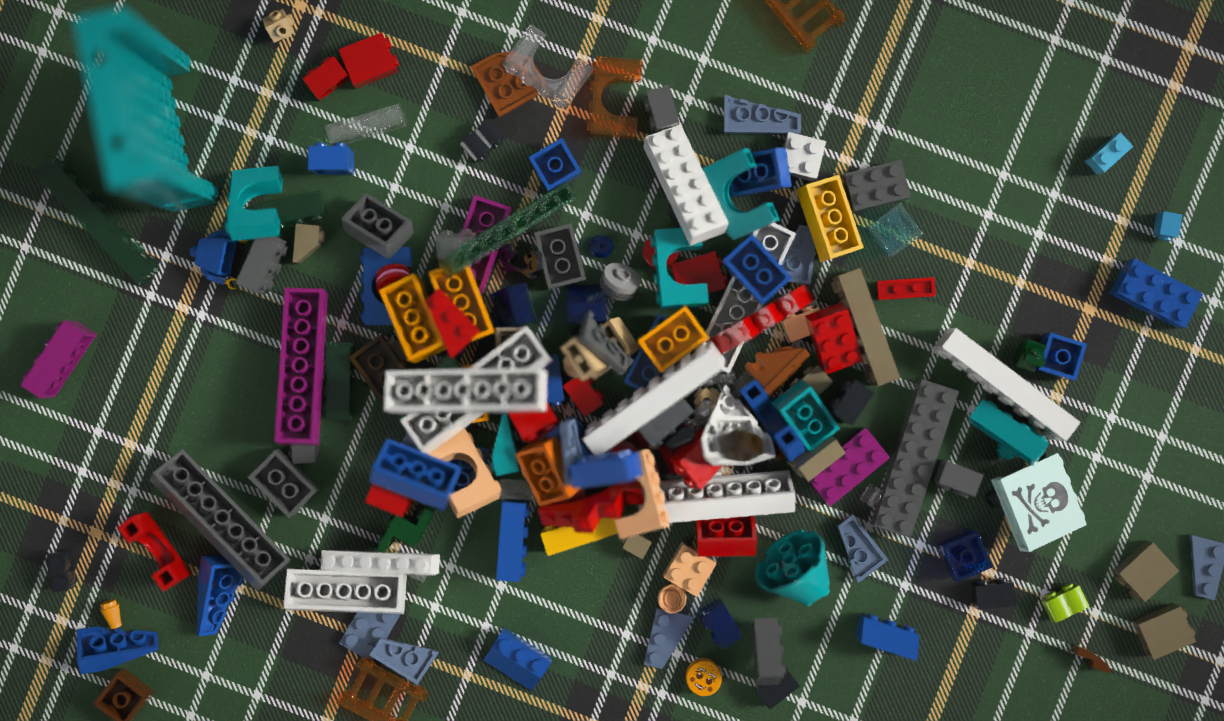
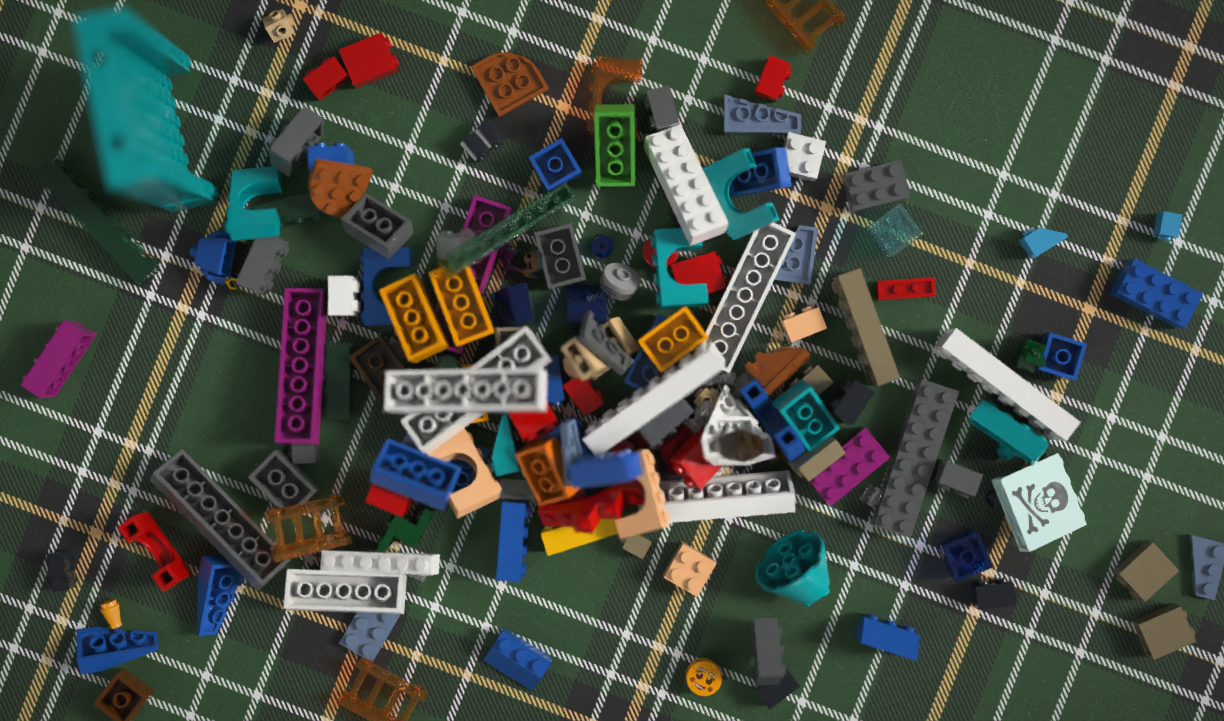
dark tan slope [293,224,325,264] -> none
clear brick [325,104,407,146] -> none
sand blue wing [369,637,439,685] -> none
red head [375,264,411,295] -> none
red wing [425,288,481,359] -> none
clear arch [503,24,594,110] -> none
sand blue wing [644,607,694,669] -> none
light nougat hair [658,584,687,613] -> none
black cone [665,425,696,451] -> none
red brick [695,515,757,557] -> none
clear blue brick [700,598,743,649] -> none
red arch [701,284,815,354] -> none
blue brick [722,234,792,305] -> none
yellow brick [796,175,864,262] -> none
red brick [805,303,863,374] -> none
sand blue wing [837,514,888,583] -> none
lime brick [1041,583,1089,623] -> none
reddish brown slope [1070,644,1112,674] -> none
medium azure brick [1085,132,1133,175] -> none
none -> clear orange fence [264,494,352,562]
none -> dark grey brick [269,106,324,177]
none -> dark orange plate [308,158,373,217]
none -> white brick [328,276,361,317]
none -> bright green brick [594,104,635,186]
none -> red brick [754,55,792,103]
none -> dark azure slope [1018,227,1068,259]

